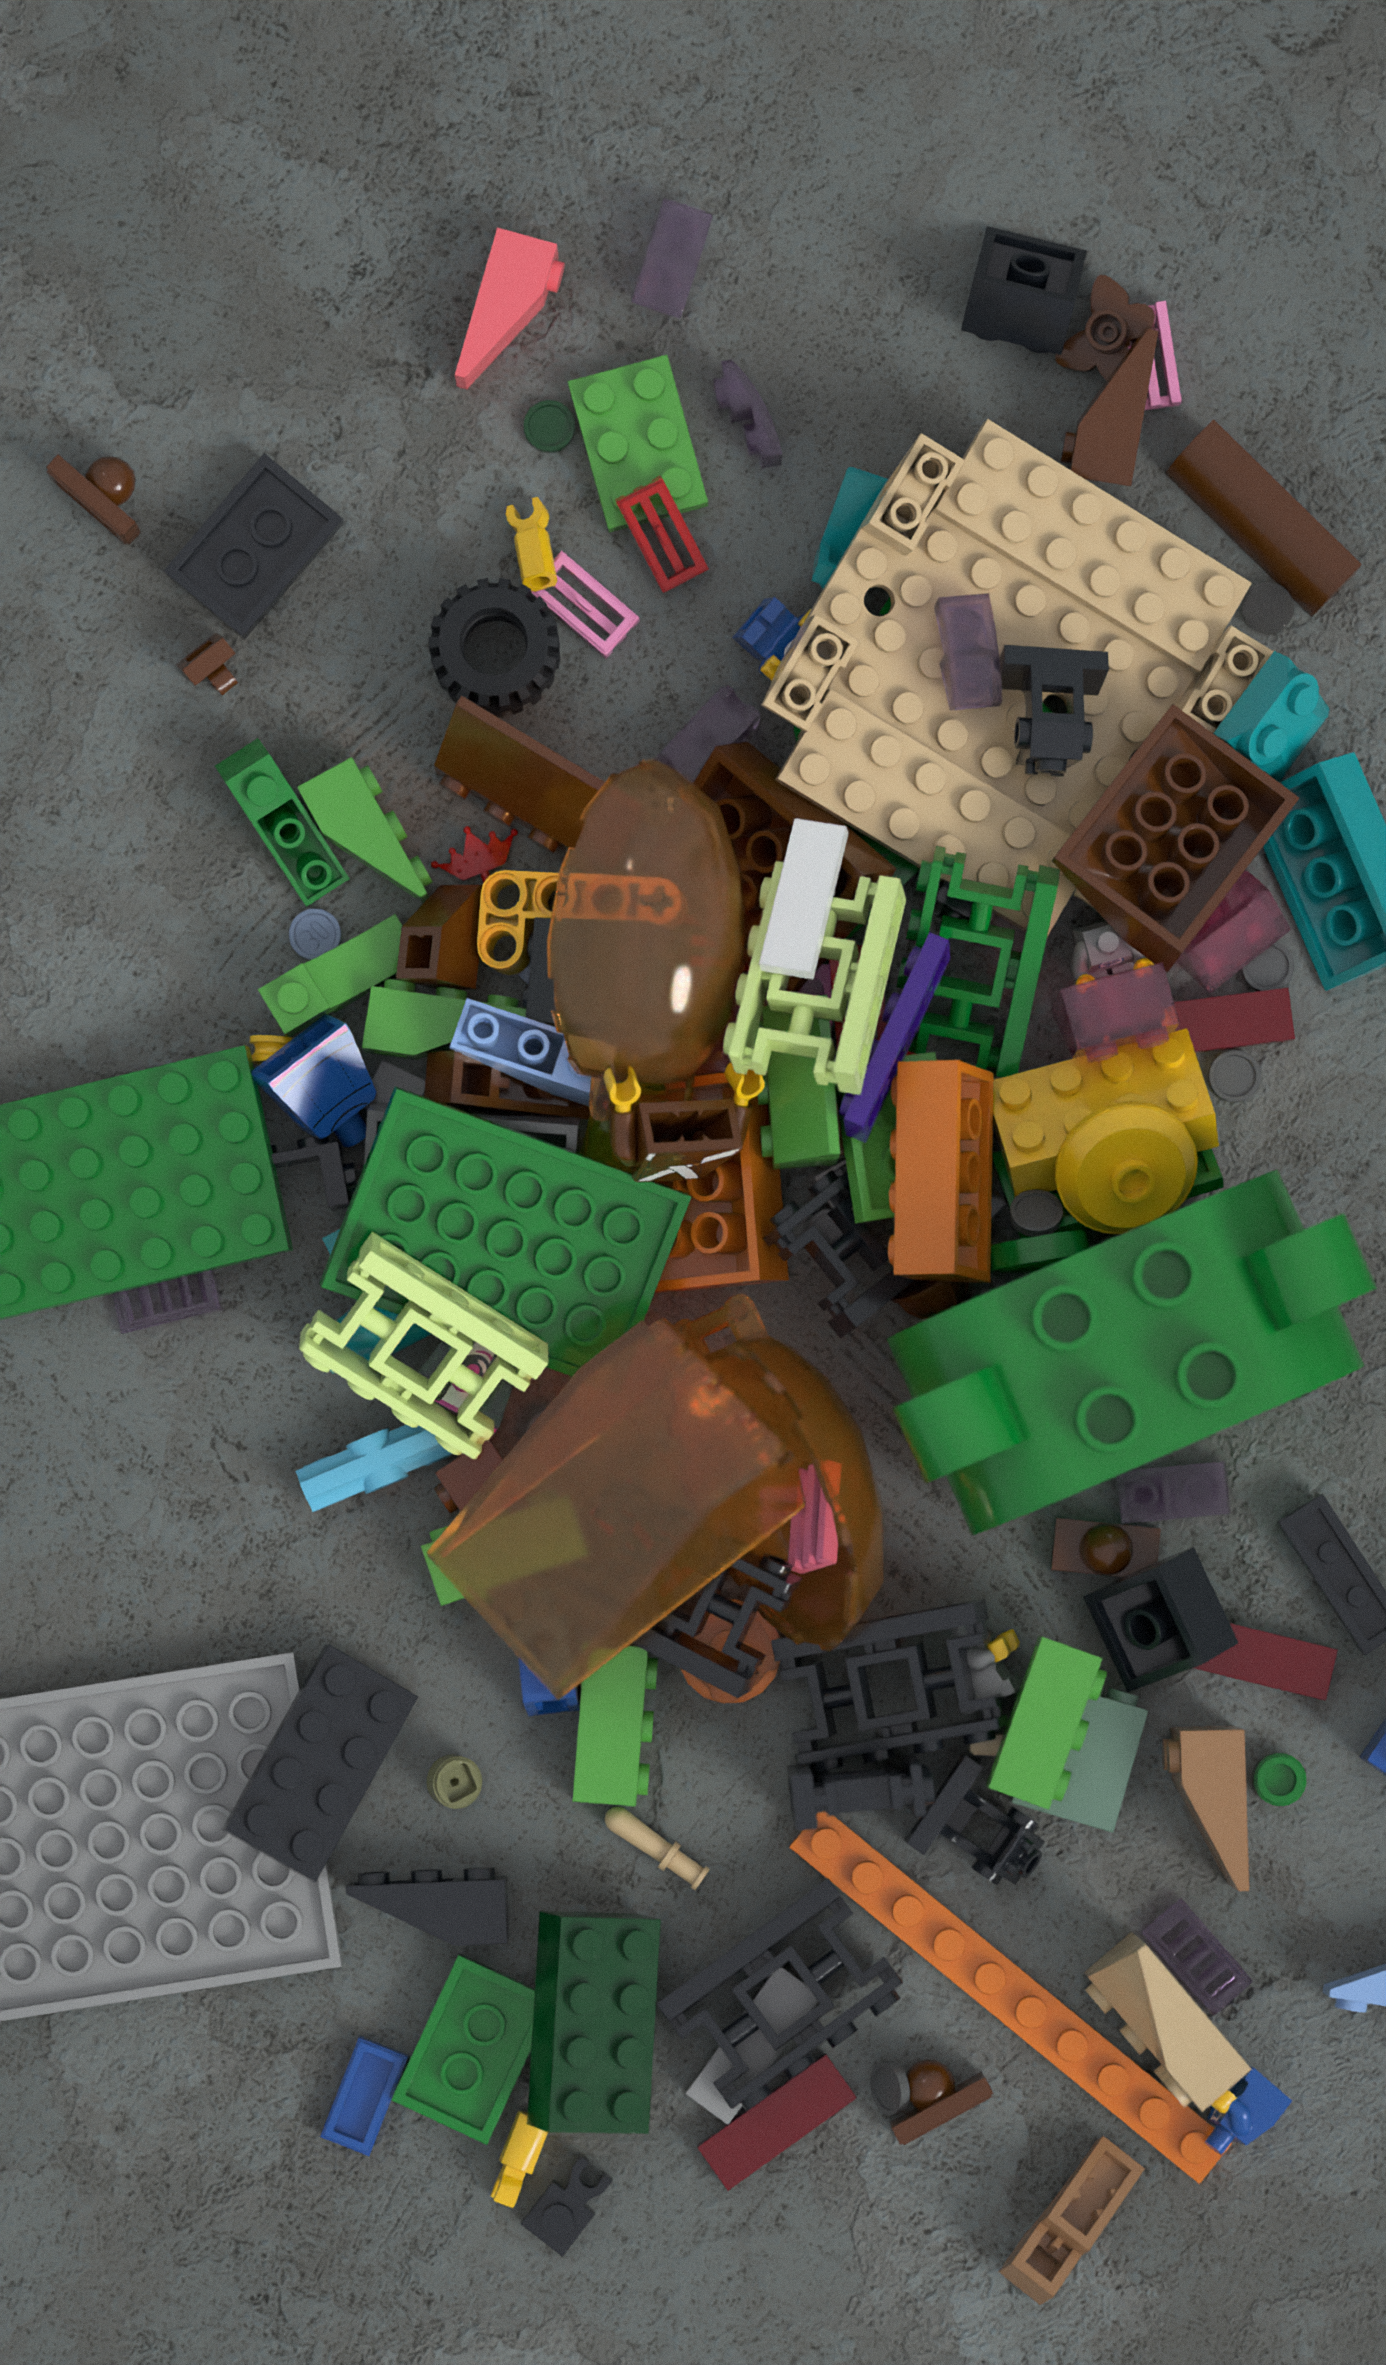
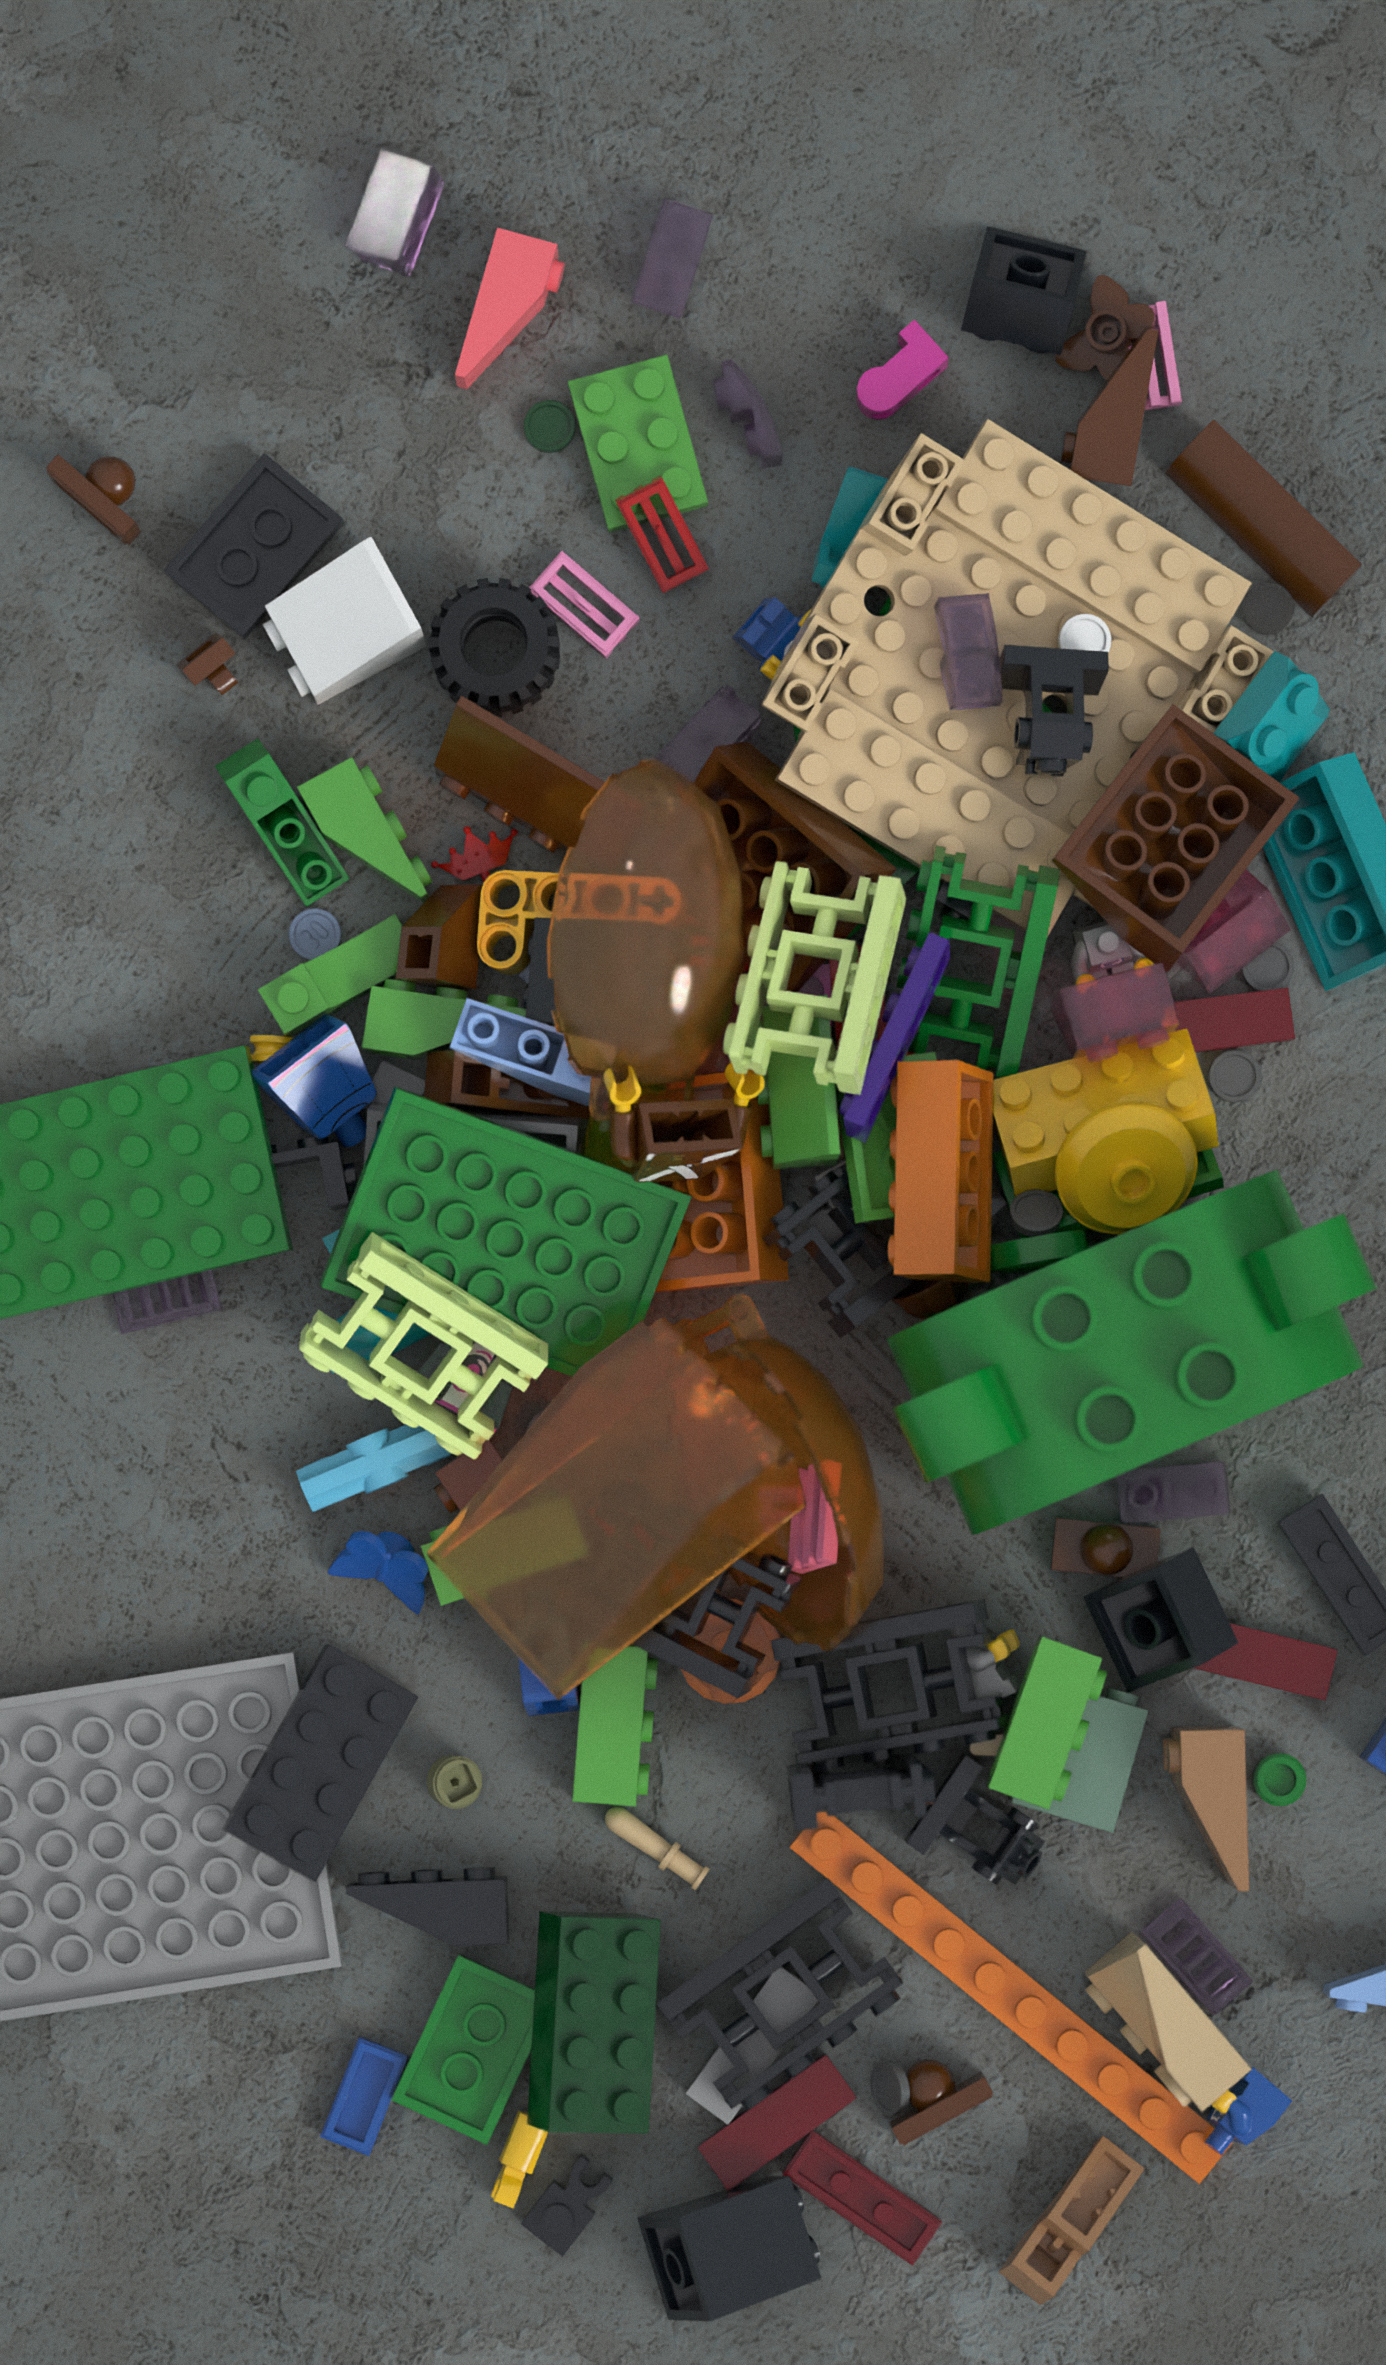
yellow bar [506,496,557,592] -> none
white tile [759,818,848,979] -> none
none -> white slope [263,537,427,705]
none -> blue animal [327,1531,429,1615]
none -> clear purple hinge [345,150,445,277]
none -> black slope [637,2176,822,2321]
none -> dark red tile [782,2129,942,2266]
none -> dark pink leg [856,319,949,420]
none -> white piece [1058,614,1111,652]

